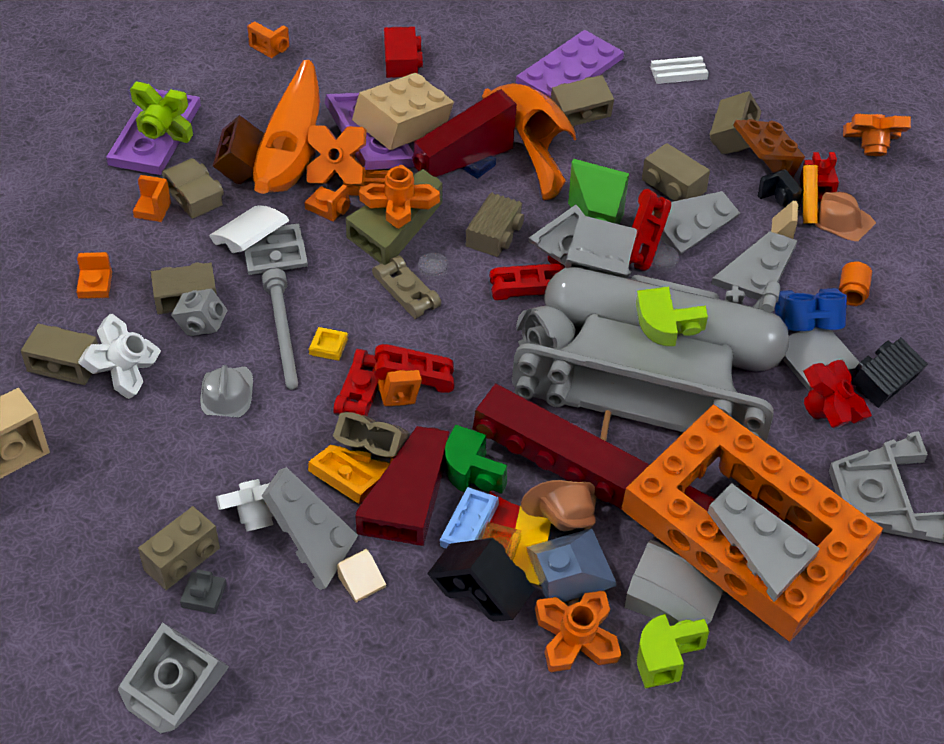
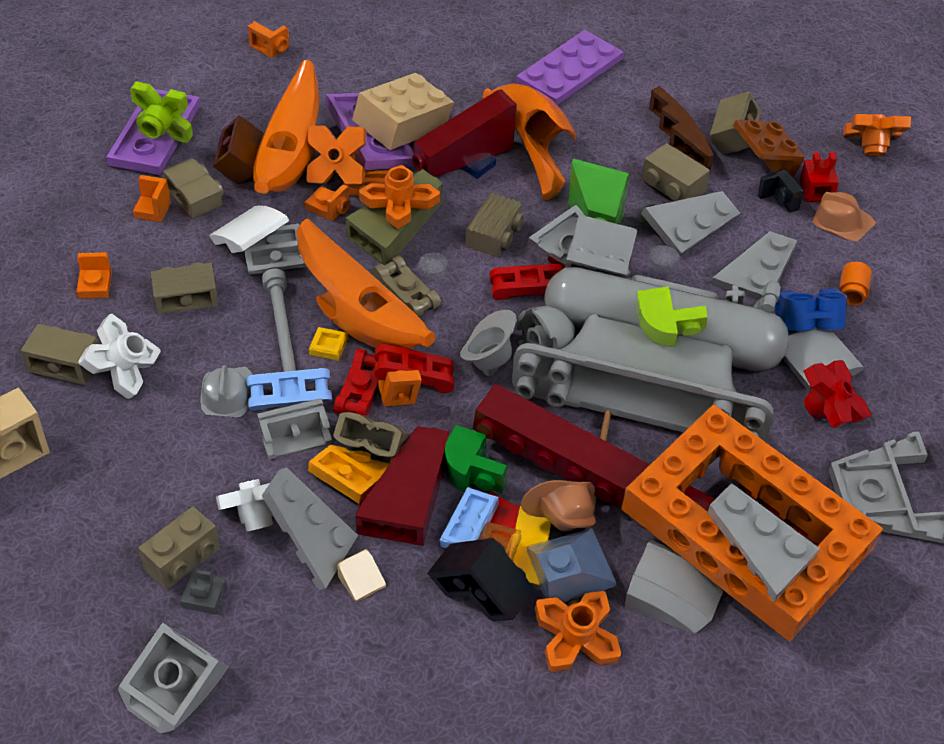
light grey brick [171,288,228,336] -> none
red brick [384,27,423,78] -> none
dark tan brick [551,75,614,126] -> none
red plate [629,189,671,271] -> none
lime brick [637,614,709,689] -> none
white tile [650,56,709,84] -> none
tan slope [771,201,798,239] -> none
light orange piece [803,165,818,224] -> none
black brick [851,337,928,408] -> none
none -> light blue plate [246,368,333,411]
none -> light grey hinge [257,398,332,460]
none -> orange piece [296,219,436,349]
none -> light grey piece [460,310,517,376]
none -> reddish brown slope [649,86,714,172]

